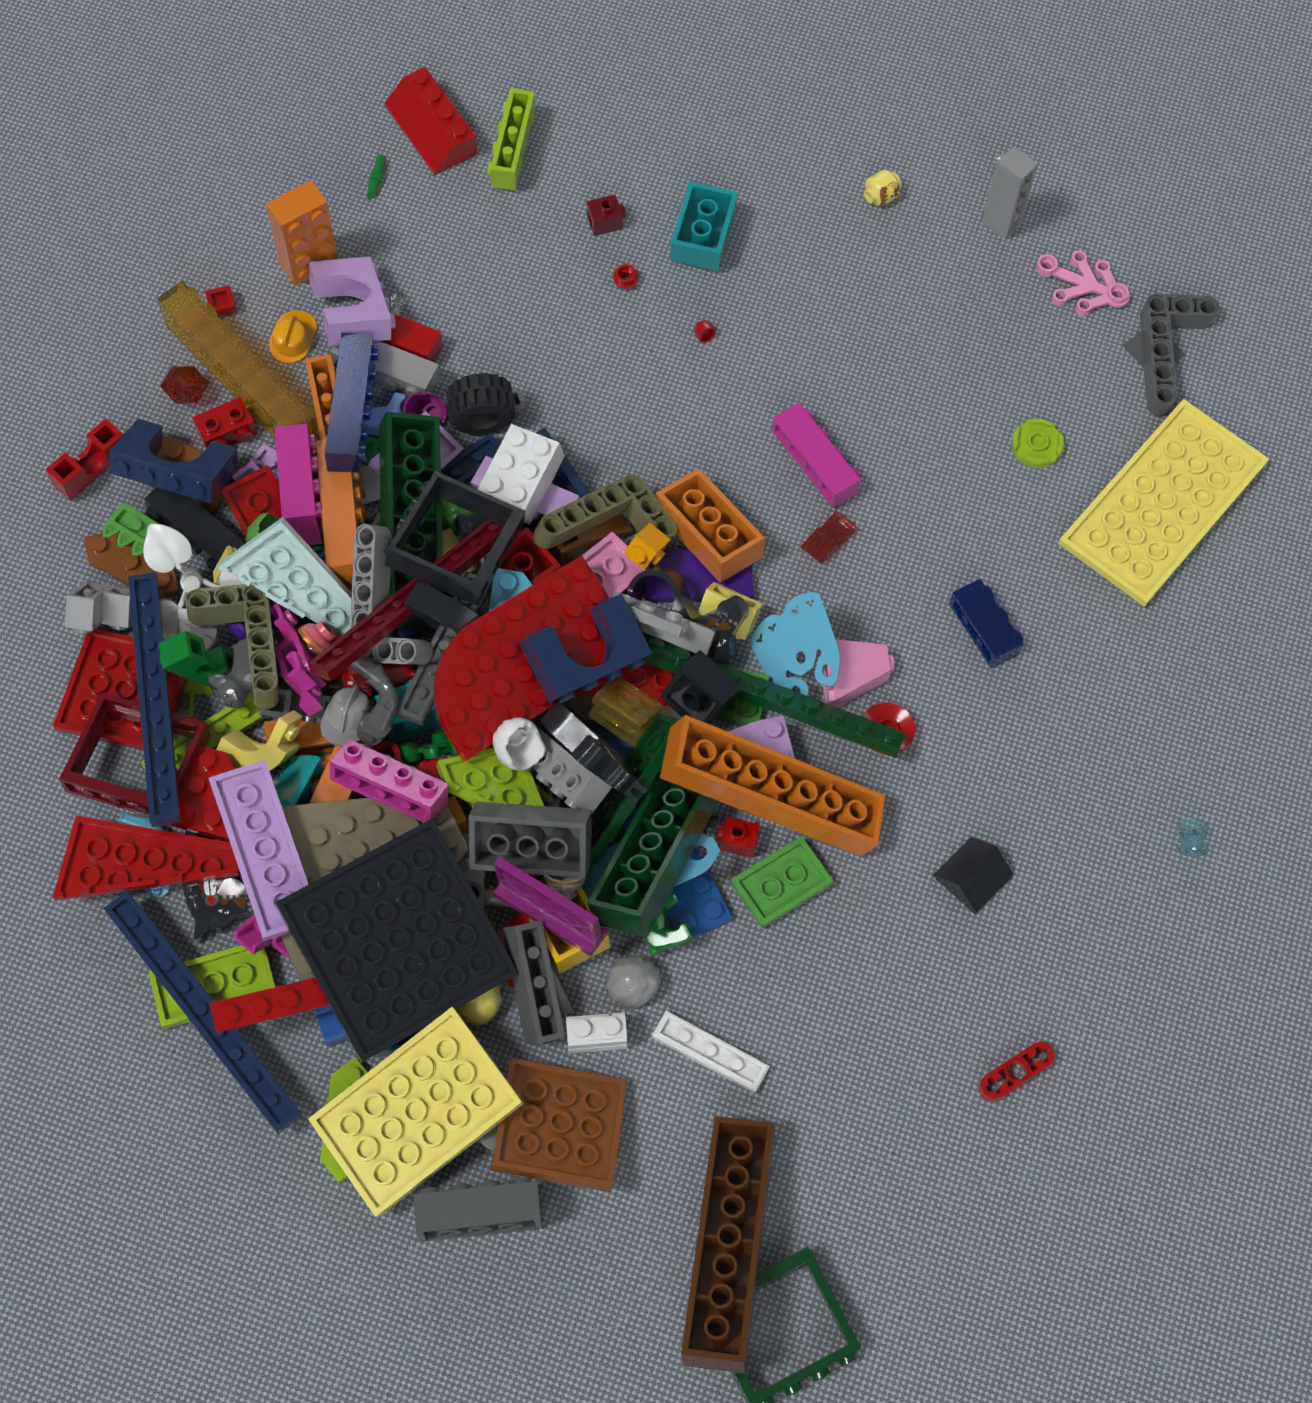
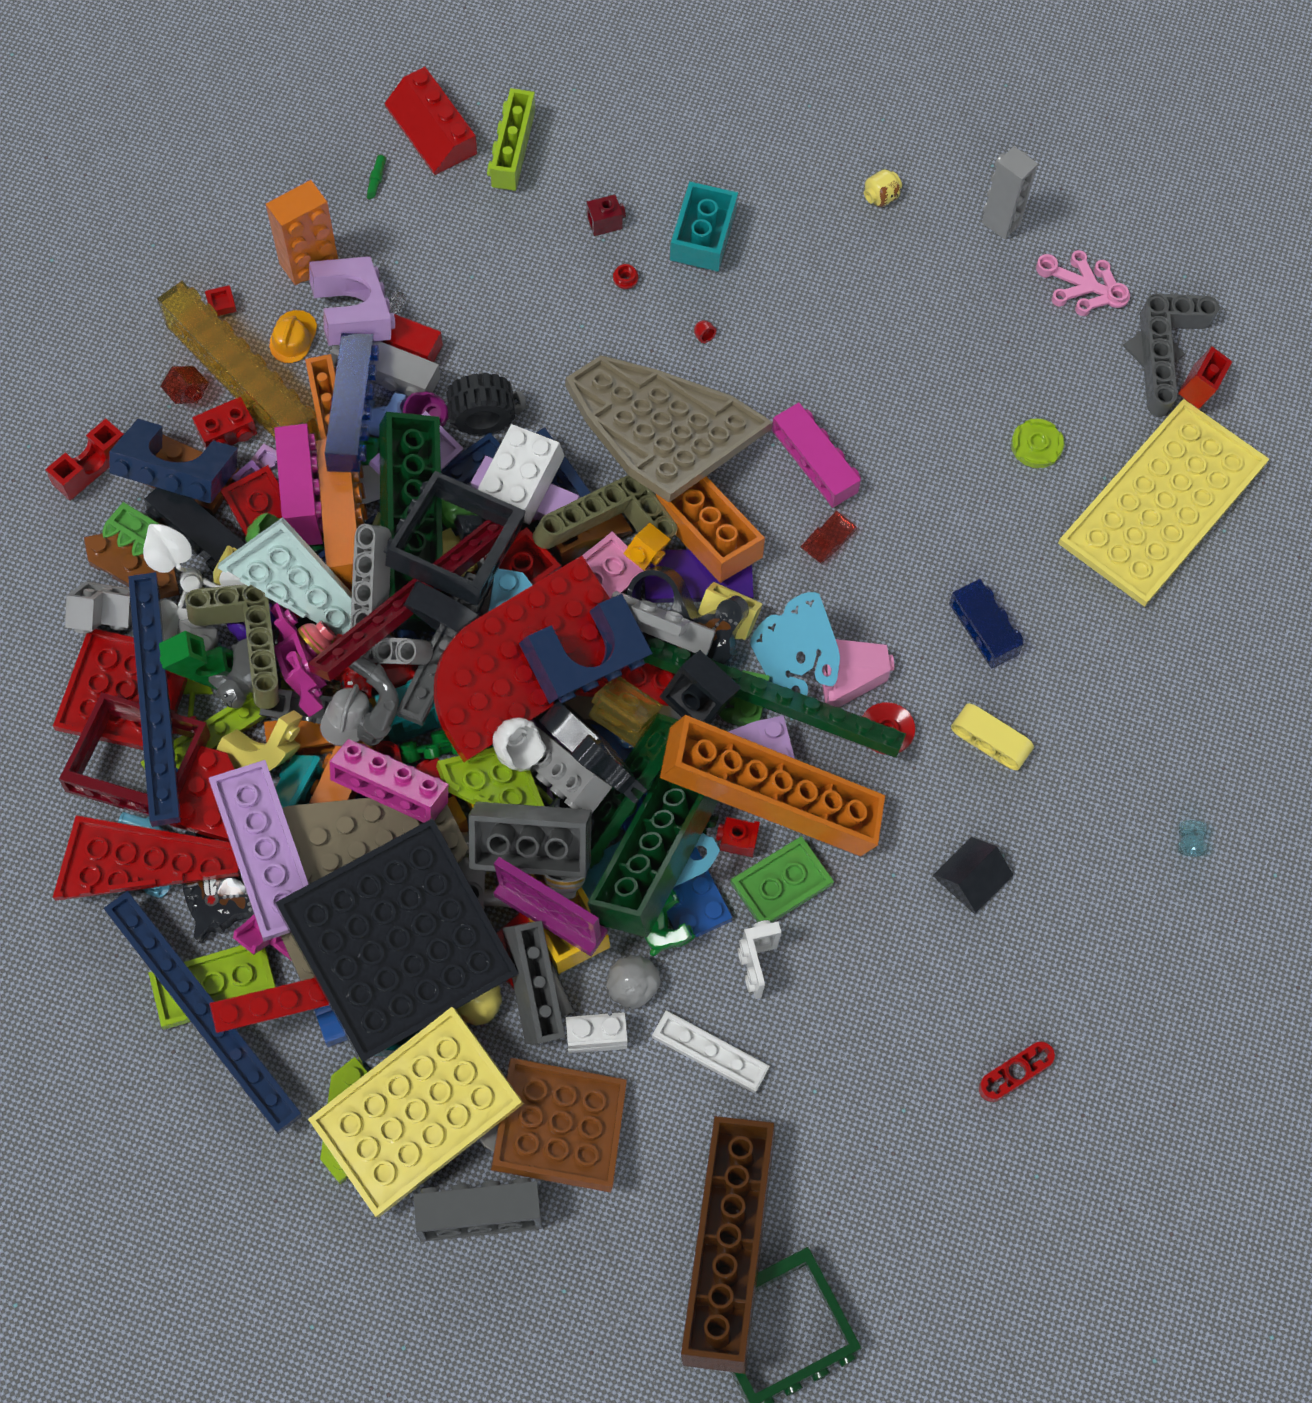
none -> dark tan piece [565,355,773,502]
none -> white bracket [737,920,781,999]
none -> light yellow beam [951,703,1034,770]
none -> red brick [1178,346,1233,409]

